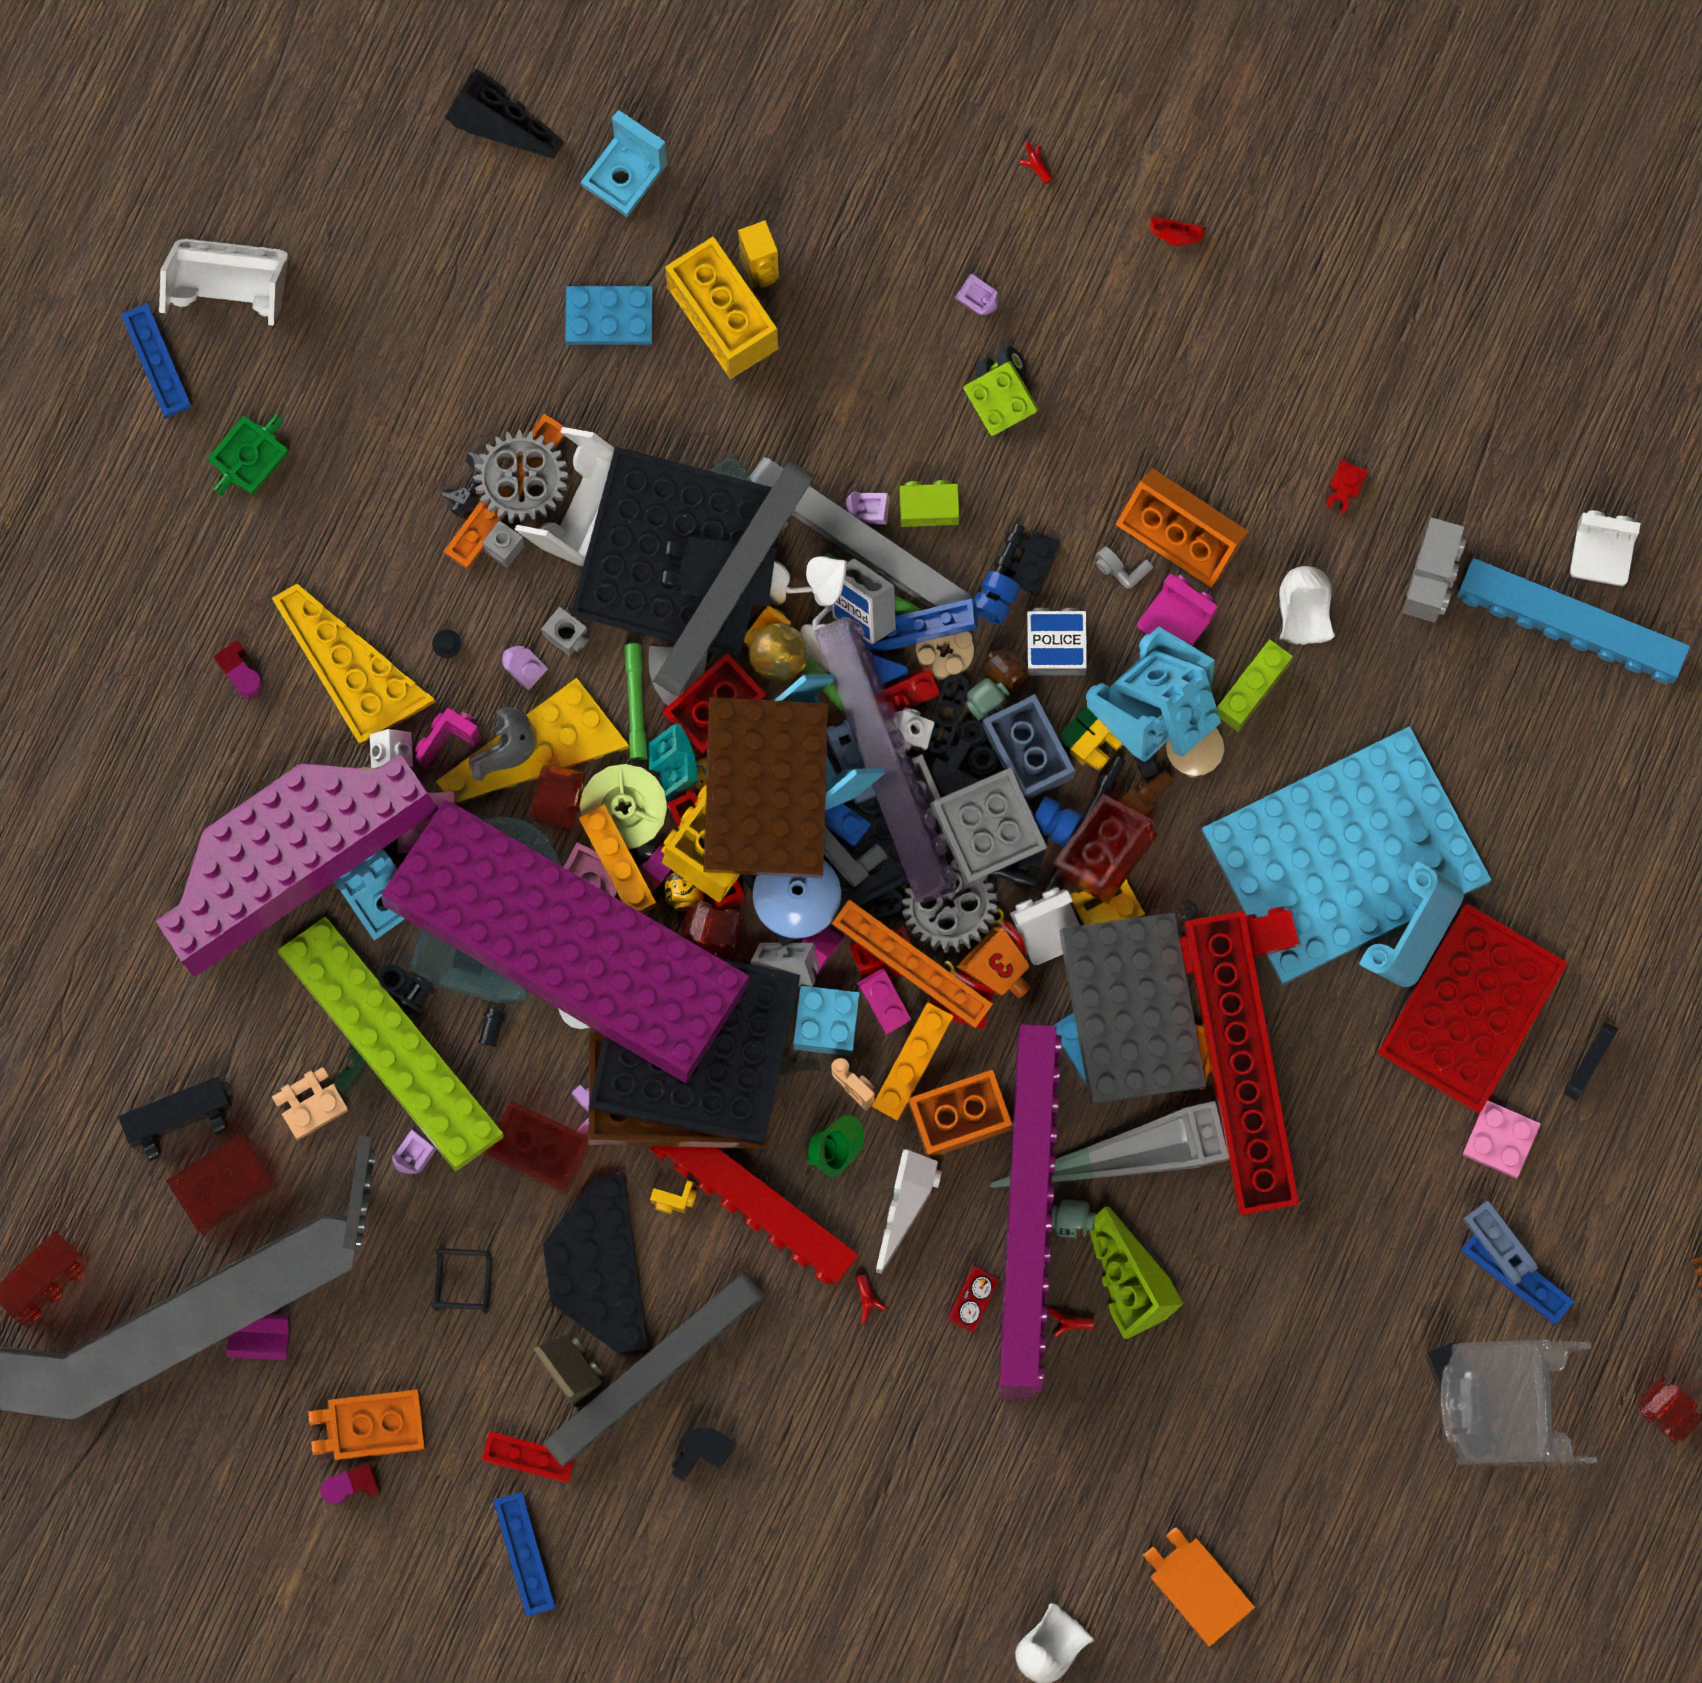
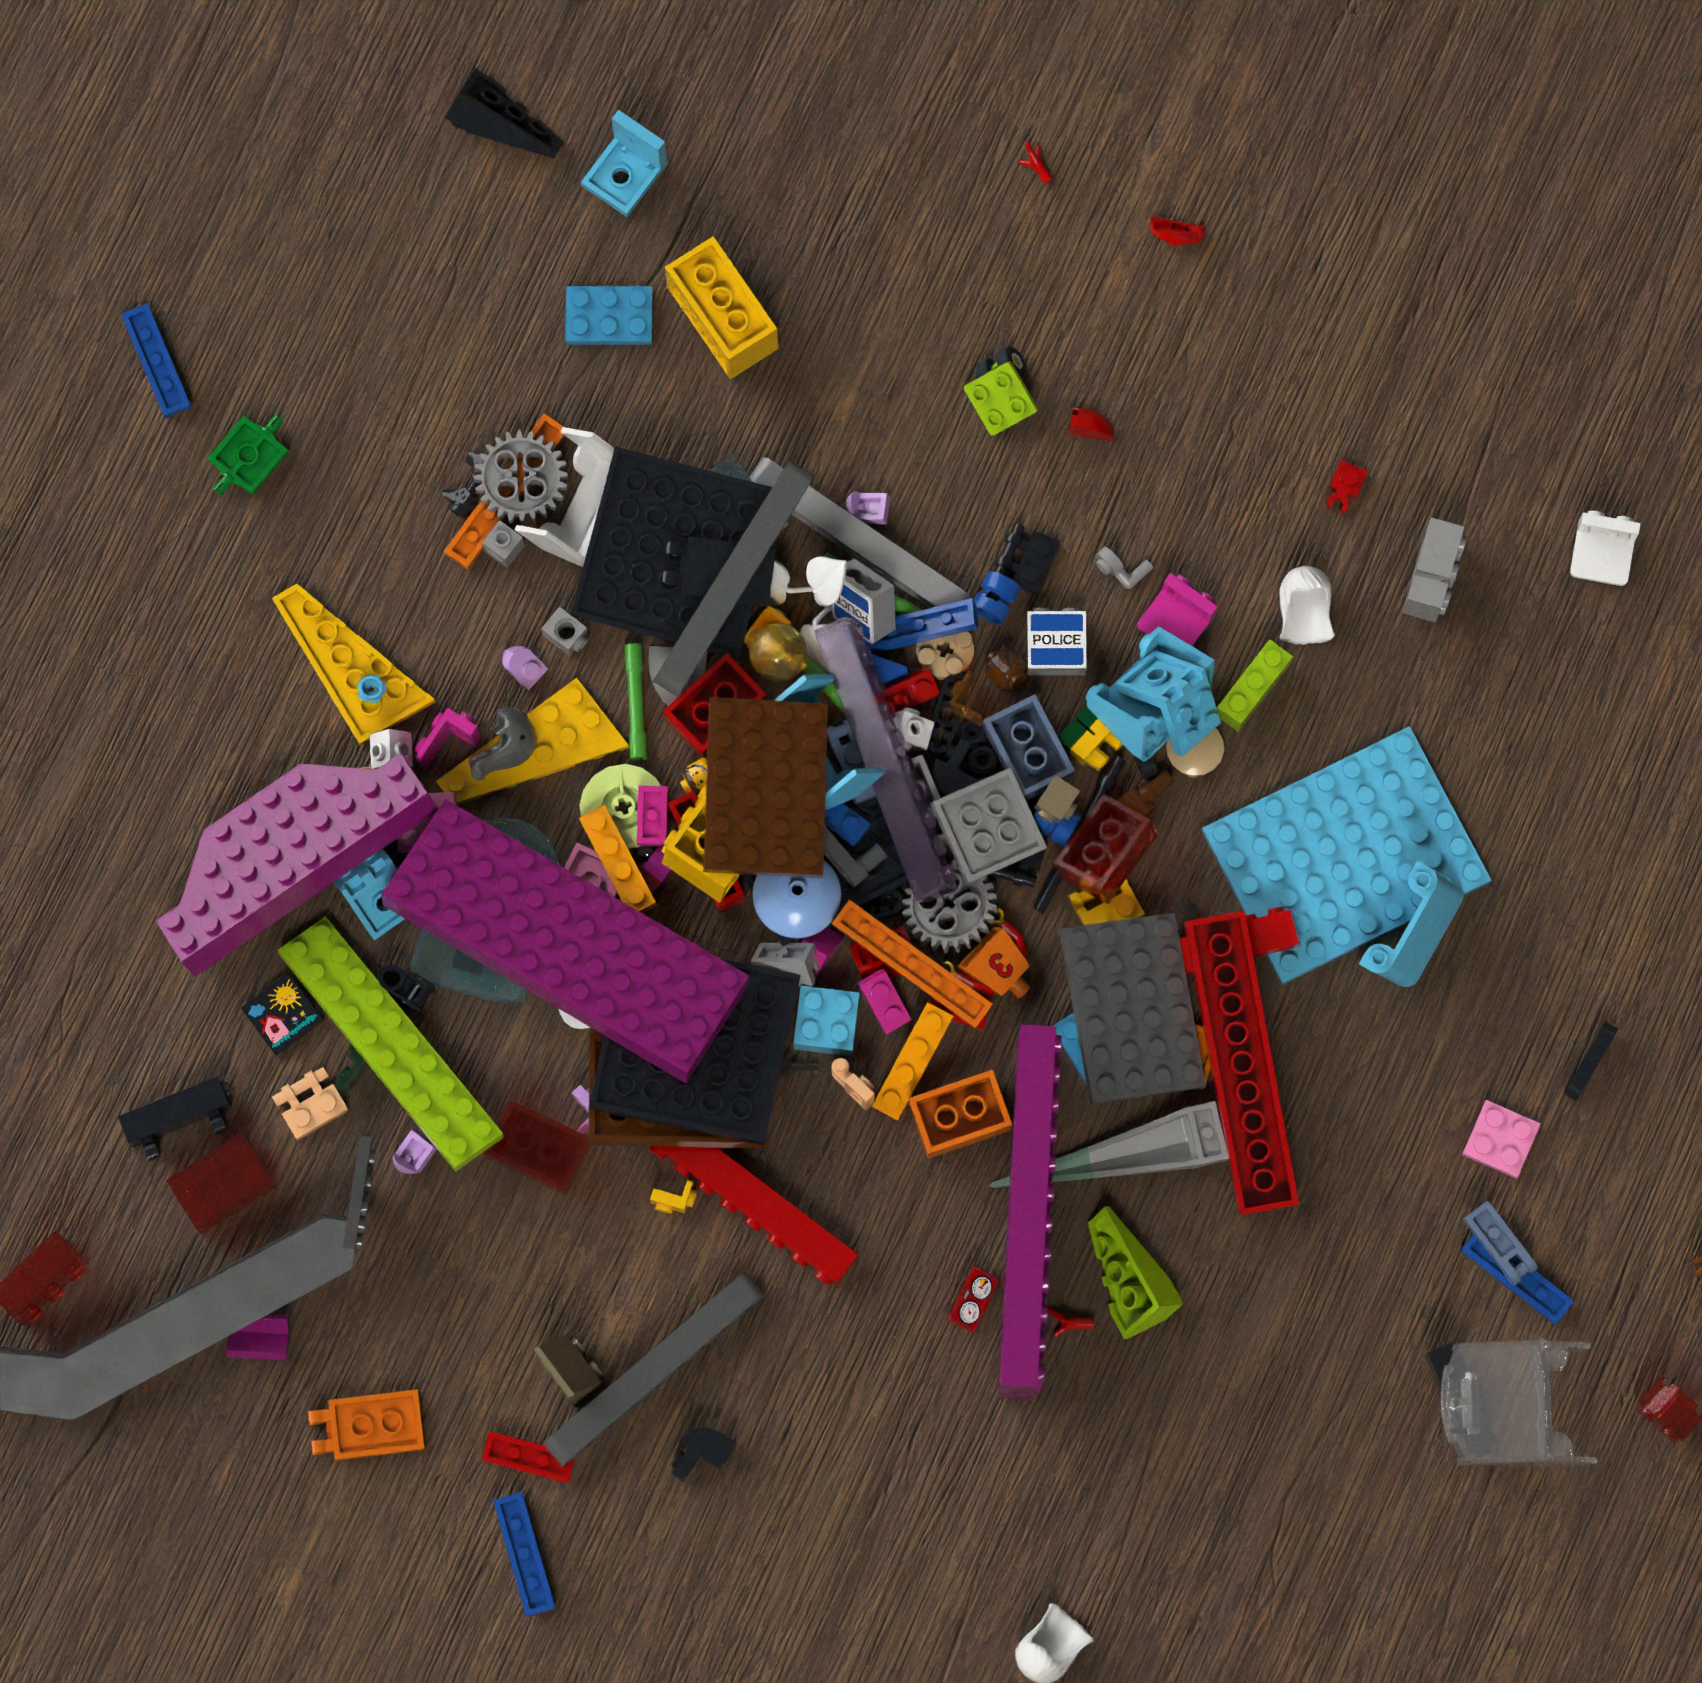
white windscreen [159,239,288,326] -> none
leg [213,640,263,699] -> none
leg [320,1464,381,1506] -> none
black piece [431,1248,492,1313] -> none
black plate [432,629,462,659] -> none
black pin [478,1008,506,1047] -> none
clear red brick [531,764,586,829] -> none
black plate [543,1173,648,1354] -> none
teal slope [648,724,698,801] -> none
yellow head [665,872,704,911] -> none
clear red brick [680,901,744,961] -> none
yellow brick [738,221,779,288] -> none
green piece [805,1115,864,1178] -> none
red bar [855,1275,886,1324] -> none
white wedge [876,1149,942,1274] -> none
lime brick [899,480,959,527] -> none
lavender plate [955,274,1000,316] -> none
sand green head [965,678,1010,721] -> none
white bracket [1010,887,1080,965] -> none
sand green head [1052,1199,1096,1239] -> none
orange slope [1115,468,1249,588] -> none
orange tile [1143,1527,1255,1647] -> none
red plate [1377,903,1568,1114] -> none
dark azure brick [1457,558,1690,684] -> none
none -> black tile [241,973,324,1056]
none -> medium azure plate [357,675,386,703]
none -> dark pink plate [637,786,668,846]
none -> clear orange bracket [949,670,983,726]
none -> dark tan brick [1035,775,1080,824]
none -> red brick [1069,407,1115,441]

